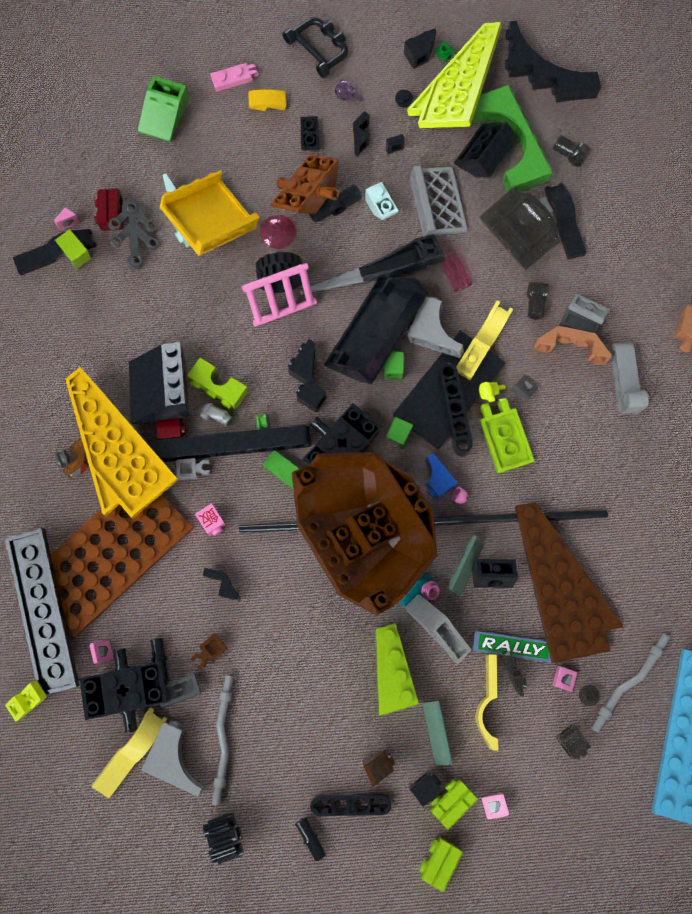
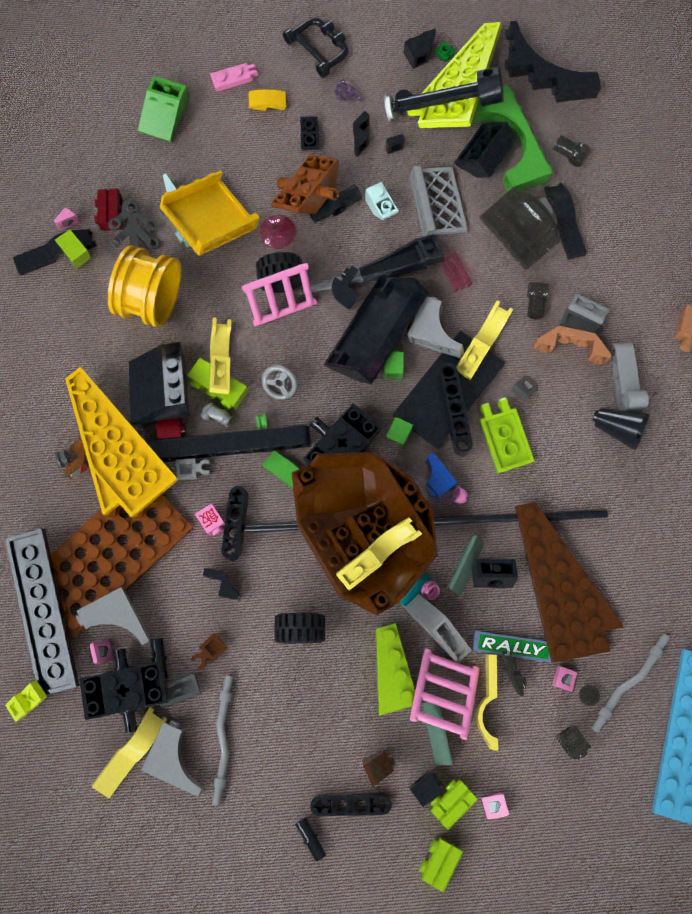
black brick [203,812,244,864] -> none
black arch [288,339,326,413] -> none
neon yellow piece [479,382,505,402] -> none
none -> light grey arch [76,586,150,645]
none -> yellow wheel [108,245,181,328]
none -> light yellow piece [209,317,231,394]
none -> black beam [221,486,249,561]
none -> light grey piece [262,365,298,400]
none -> black tyre [274,613,325,644]
none -> black brick [332,266,359,310]
none -> light yellow piece [336,517,422,590]
none -> black piece [384,66,504,122]
none -> bright pink bar [410,649,480,740]
none -> black cone [592,408,649,450]

